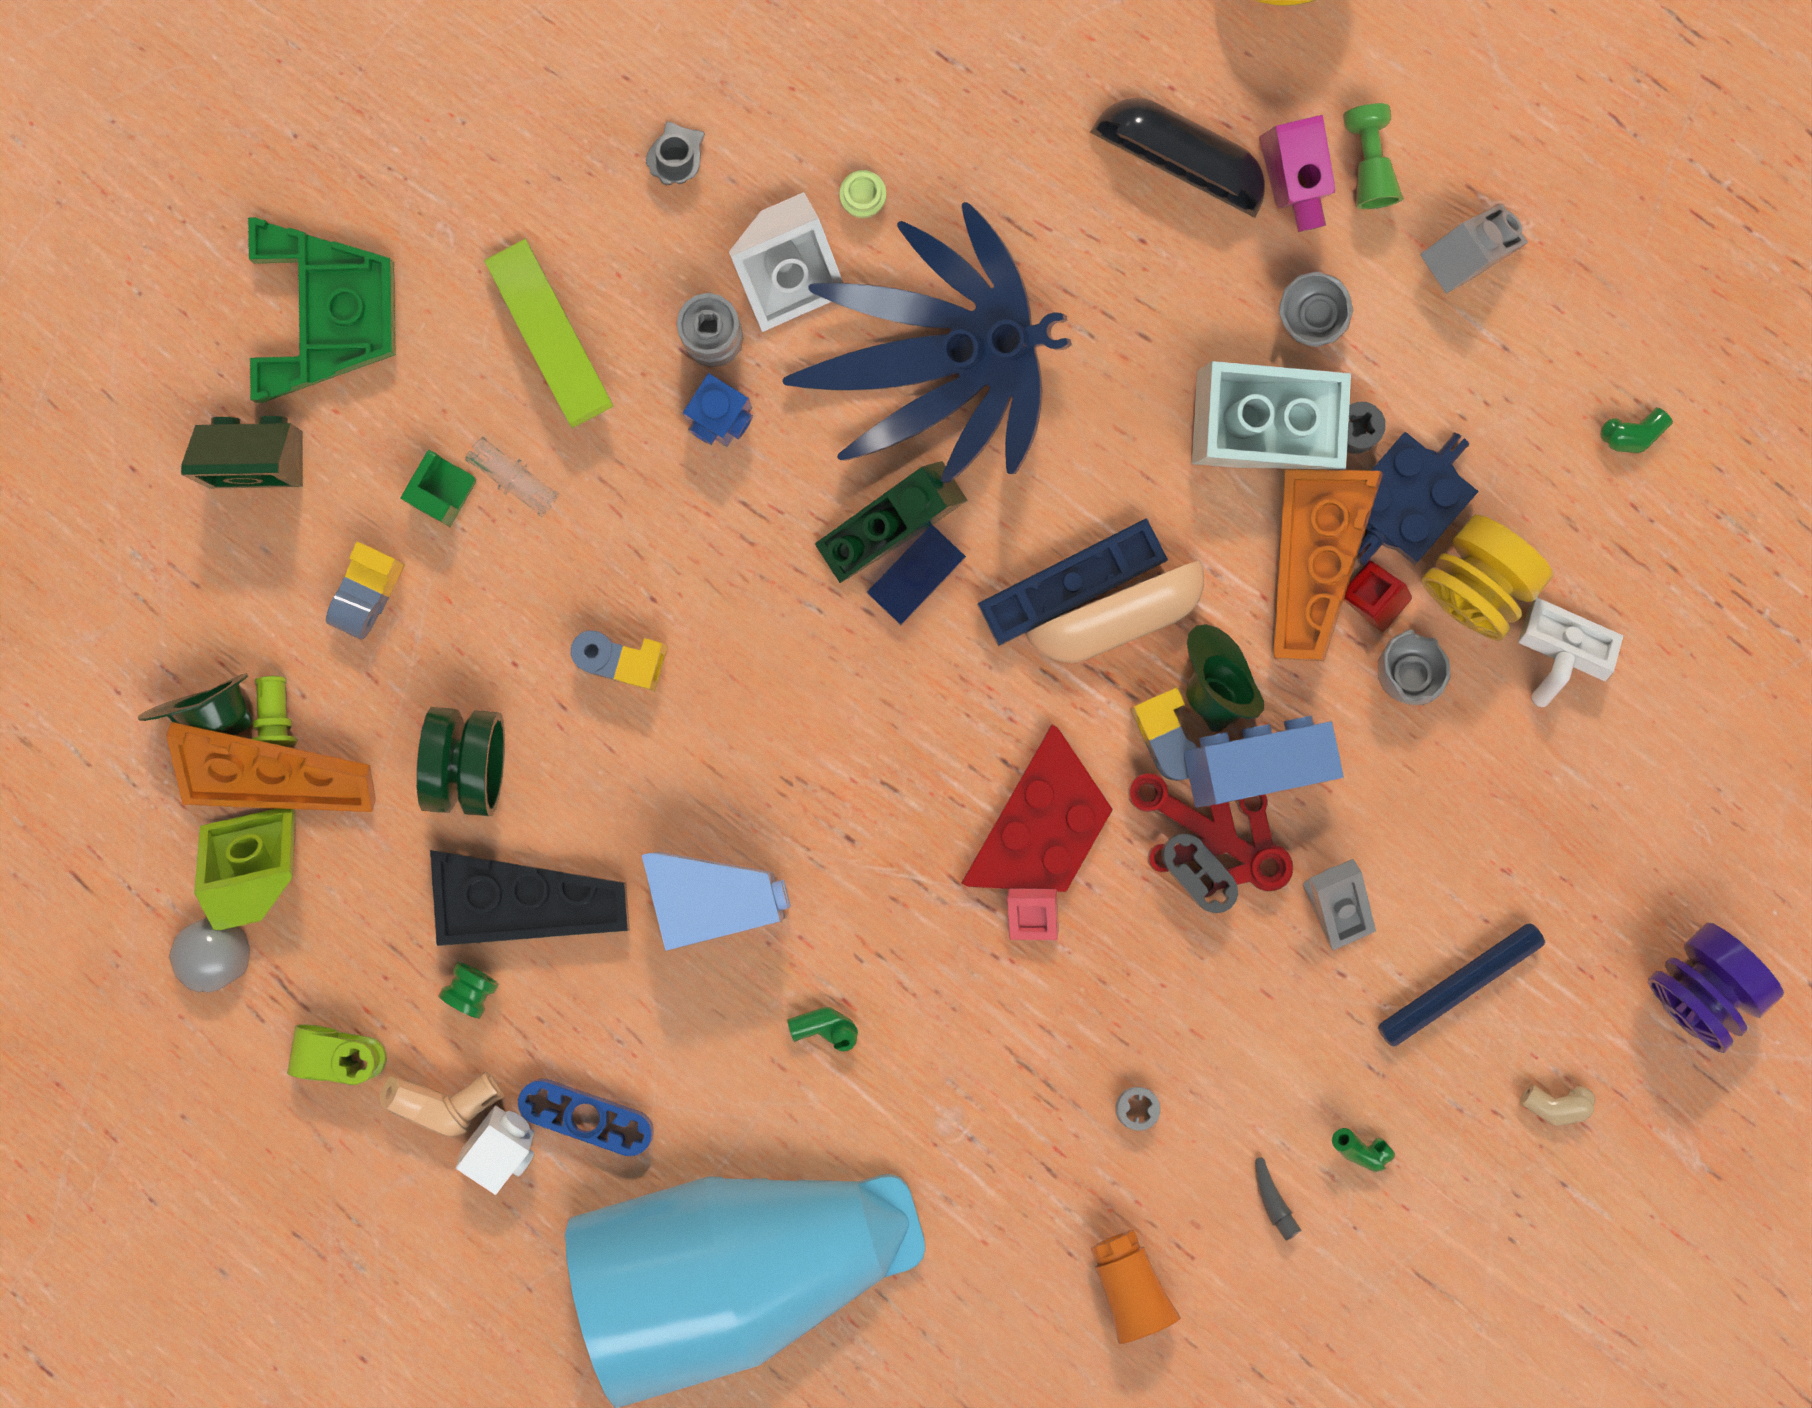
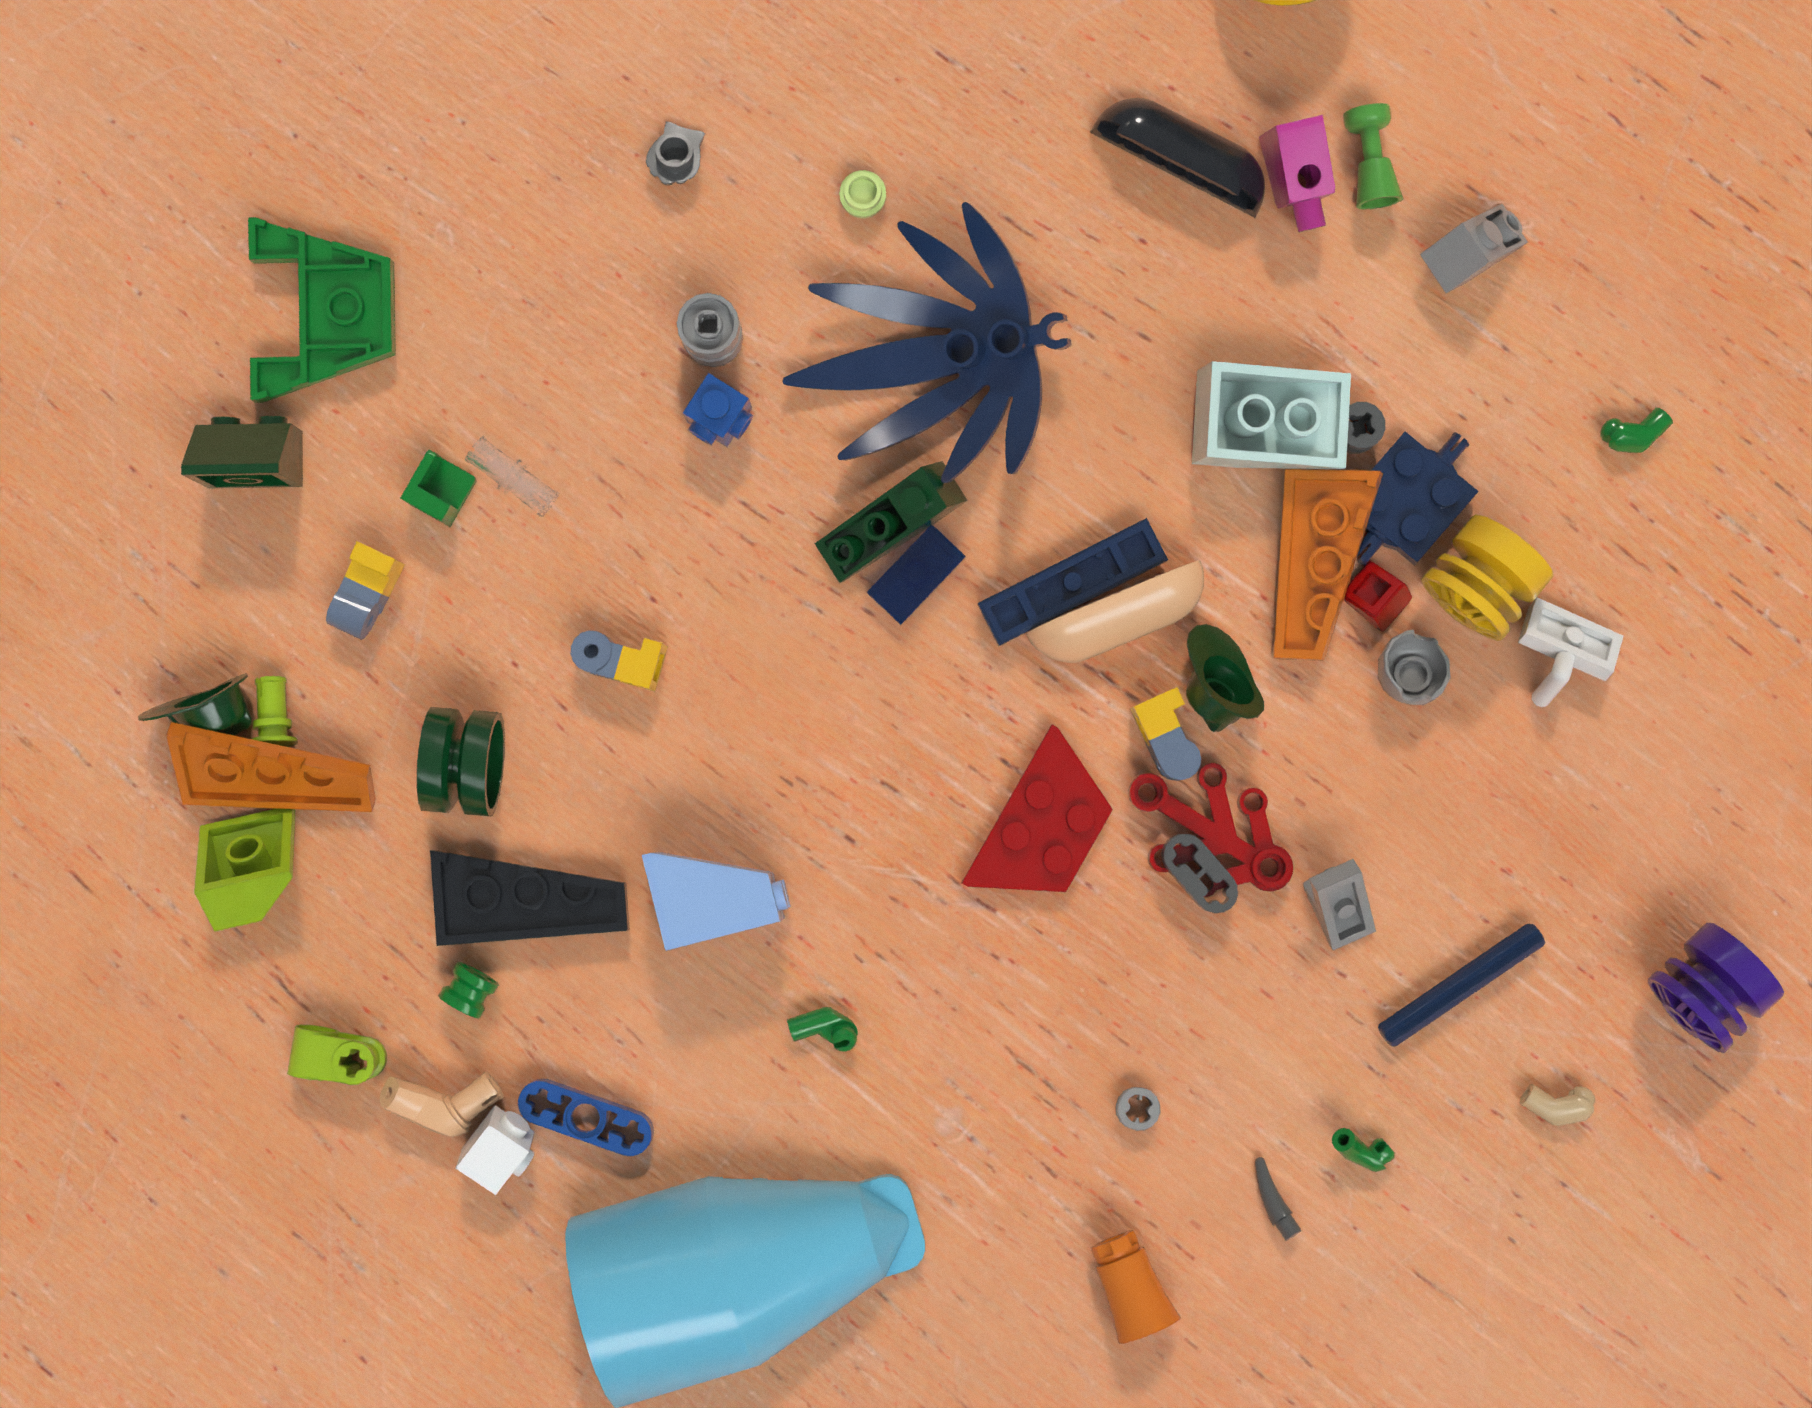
light grey hair [169,918,250,993] -> none
lime slope [484,238,614,428] -> none
white slope [729,192,843,332] -> none
coral plate [1007,889,1059,940] -> none
medium blue brick [1184,716,1344,808] -> none
light grey hair [1279,271,1354,347] -> none

